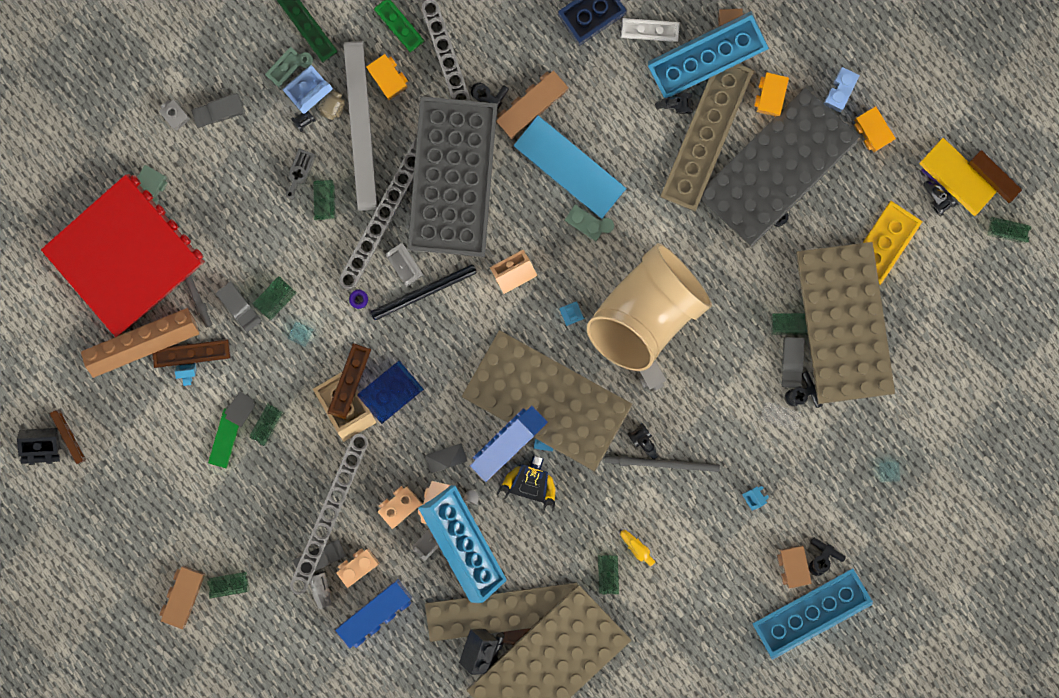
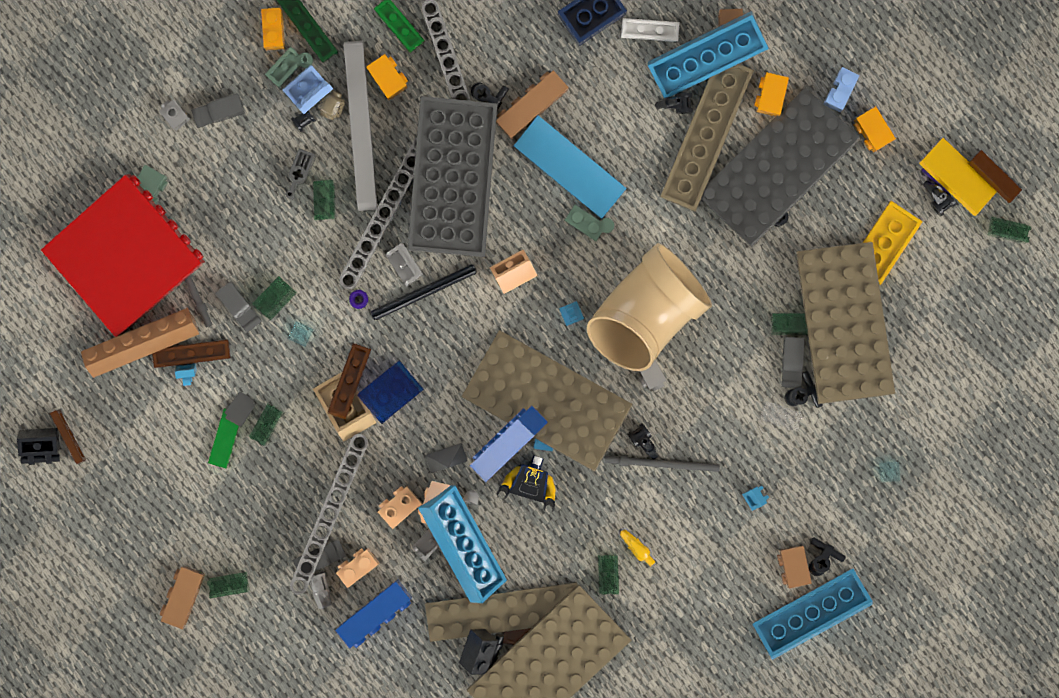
none -> light orange brick [261,8,285,51]

